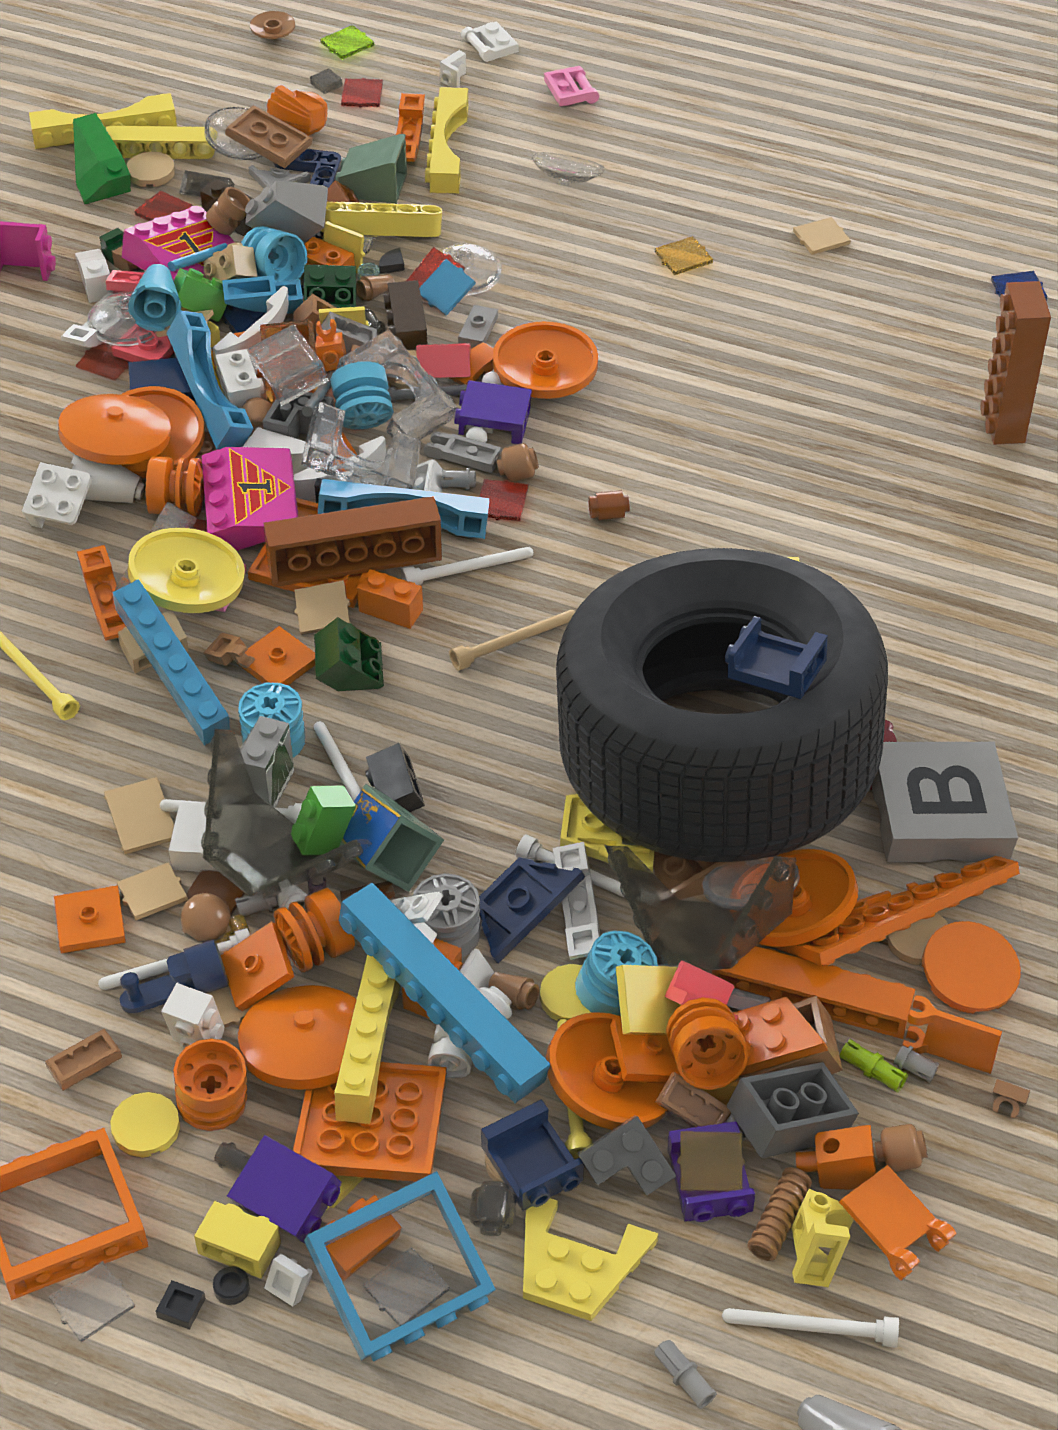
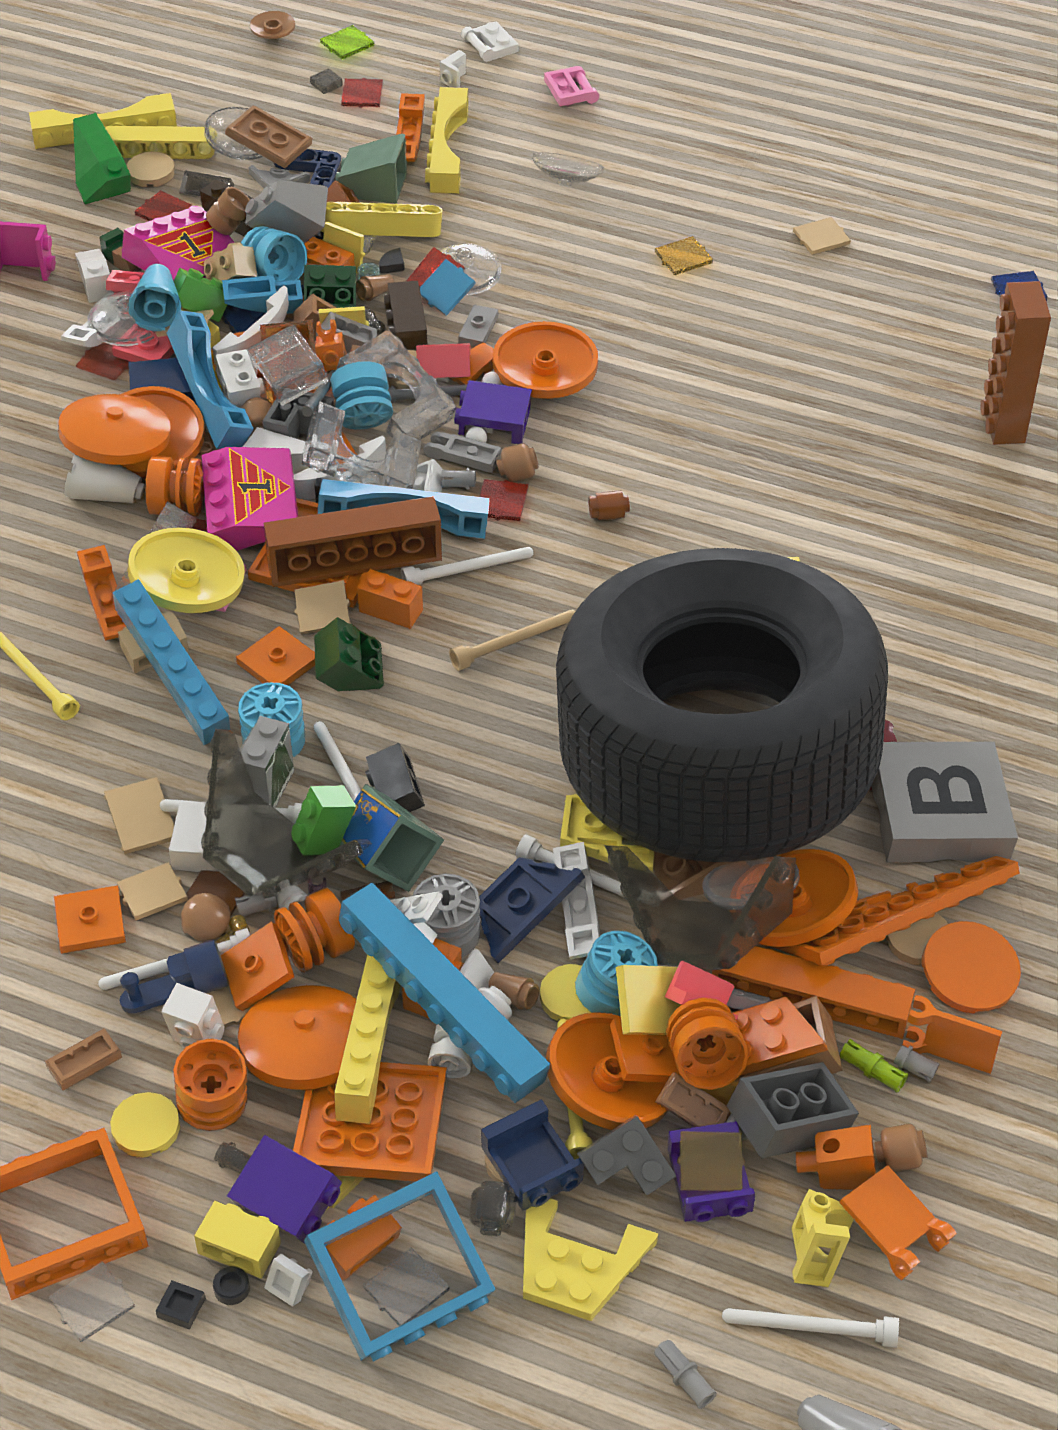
white bracket [22,462,92,528] -> none
dark azure bar [168,243,227,272] -> none
medium nougat plate [203,633,255,668] -> none
orange hair [267,85,328,136] -> none
dark blue panel [725,616,828,699] -> none
medium nougat piece [747,1167,812,1261] -> none
medium nougat tile [993,1079,1030,1119] -> none

